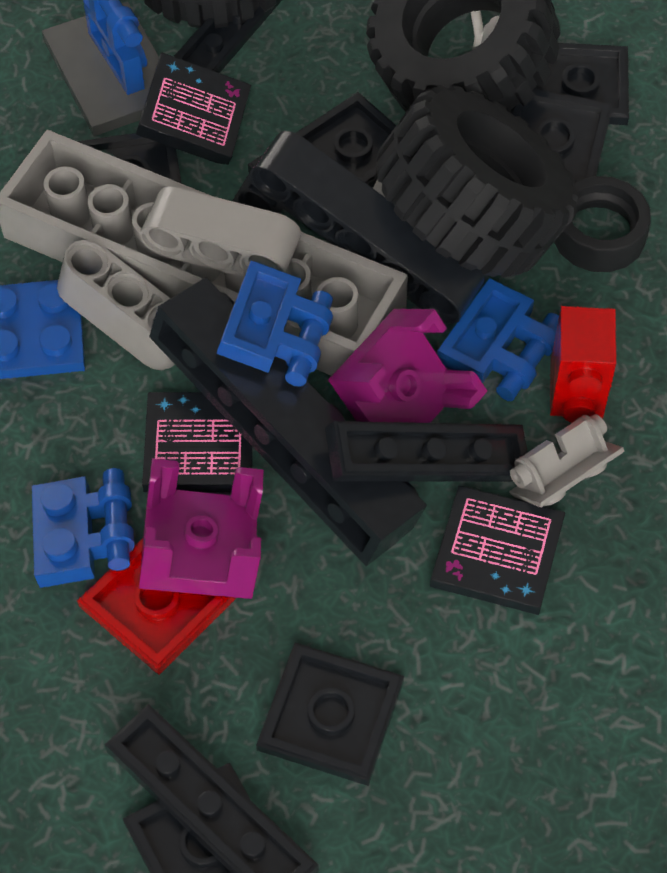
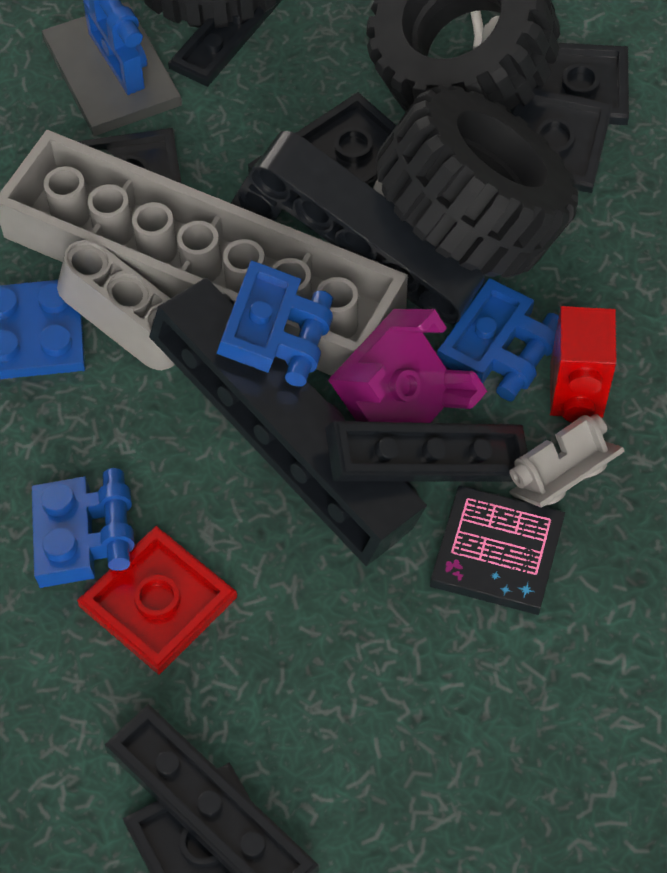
black tile [136,52,251,165] -> none
magenta panel [139,458,264,599] -> none
light grey beam [140,186,301,277] -> none
black tile [142,392,253,492] -> none
black tile [256,642,404,786] -> none
black tyre [554,176,651,272] -> none

